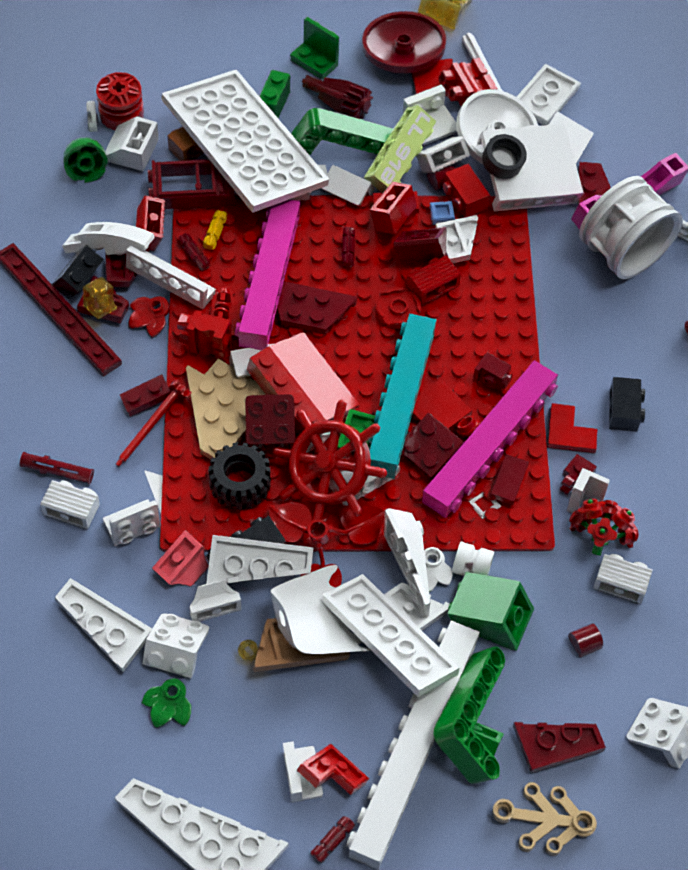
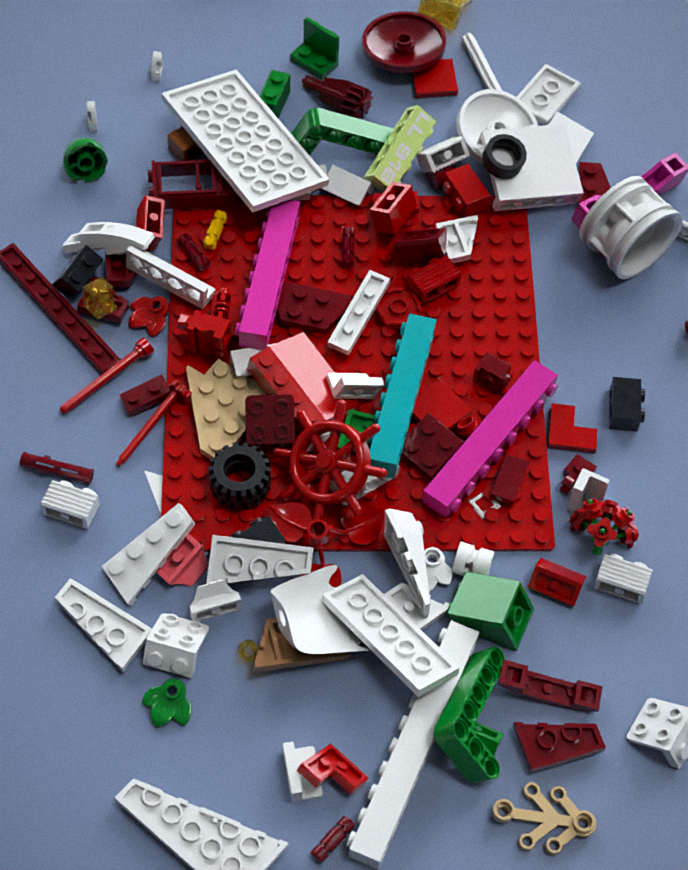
red wheel [96,72,144,131] -> none
white bracket [103,499,160,546] -> none
white slope [105,117,159,171] -> none
white bracket [402,85,457,146] -> none
medium blue tile [429,201,455,225] -> none
red hips [438,57,498,106] -> none
dark red brick [568,623,603,658] -> none
none -> red piece [60,338,154,414]
none -> white wing [102,503,195,606]
none -> white tile [151,51,163,82]
none -> panel [326,373,385,399]
none -> white plate [328,270,390,356]
none -> dark red slope [498,659,603,712]
none -> red panel [528,558,587,606]

